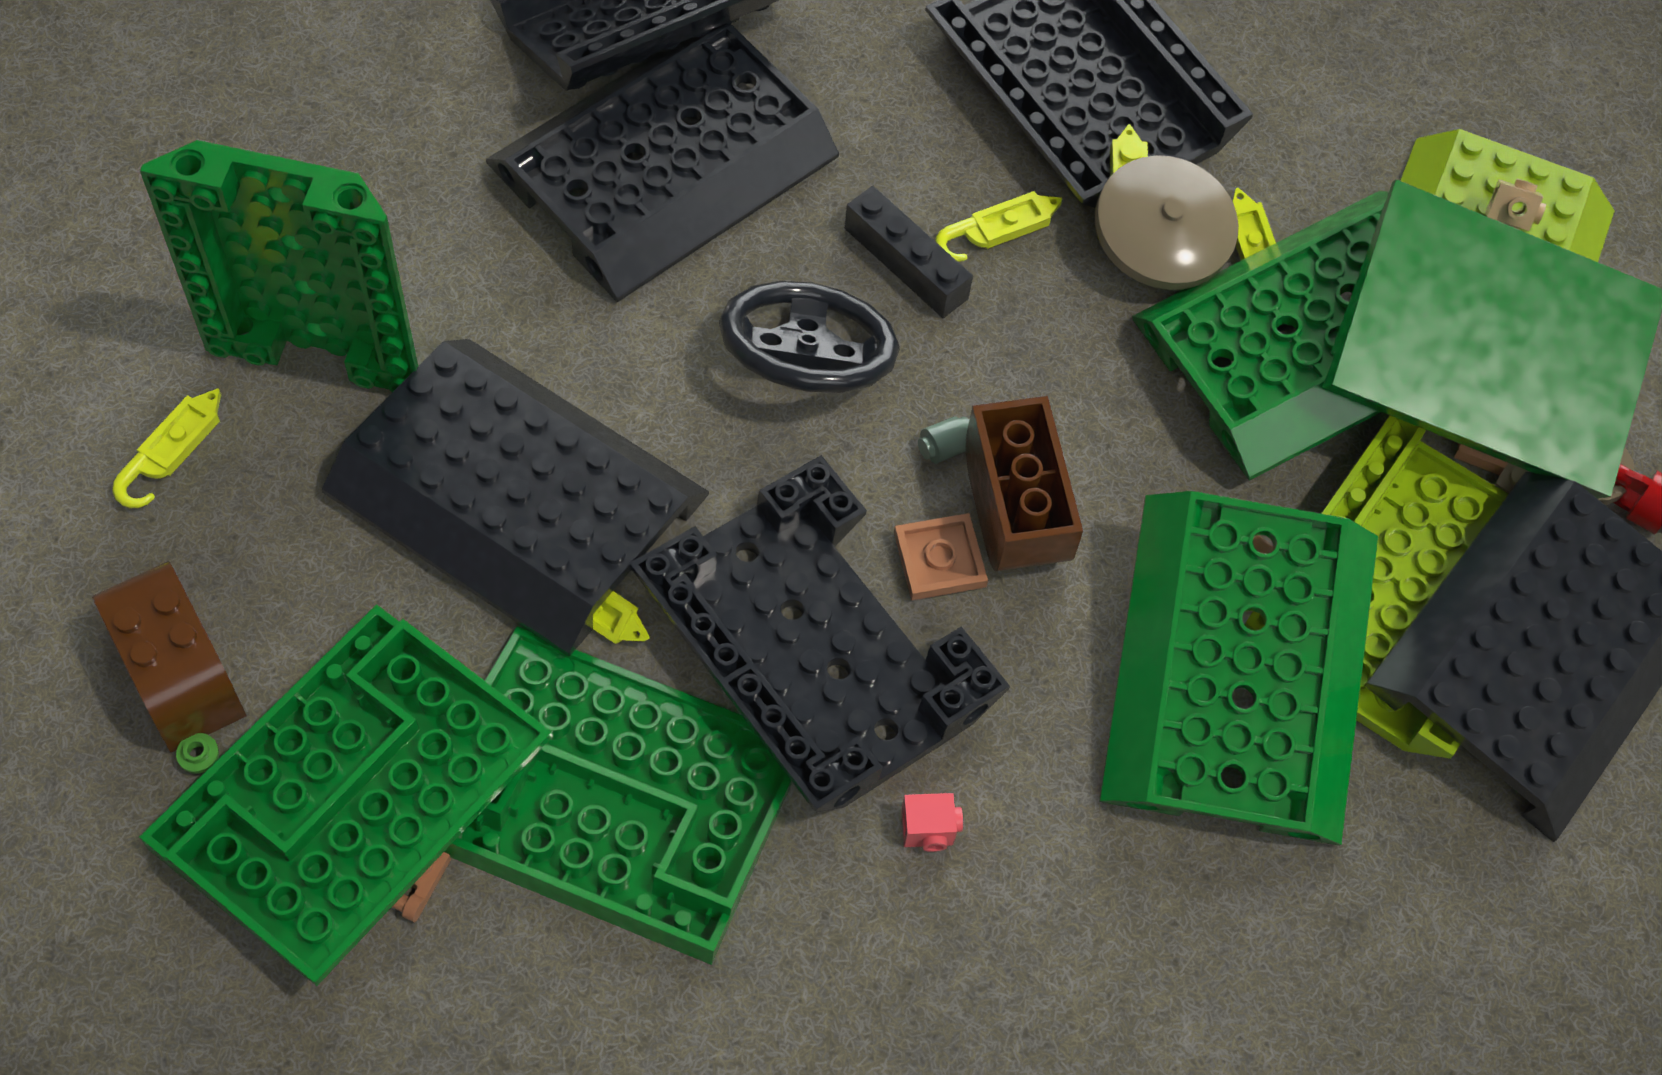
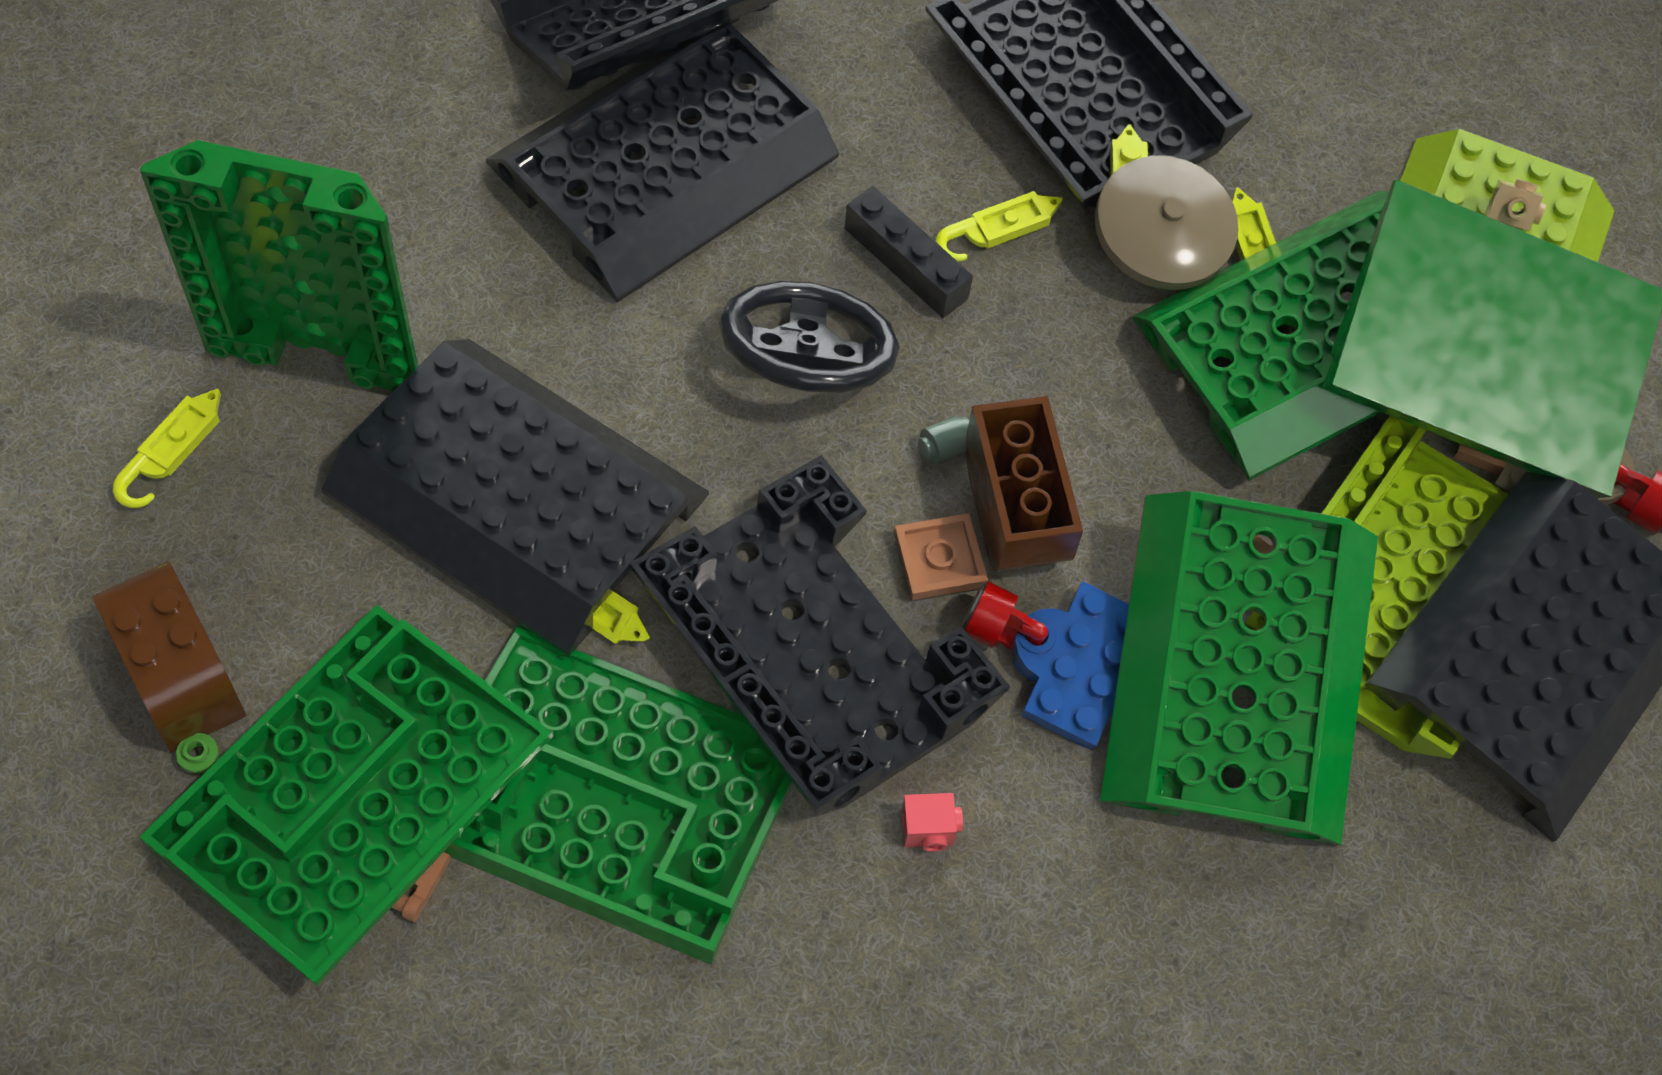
none -> blue plate [961,581,1129,750]

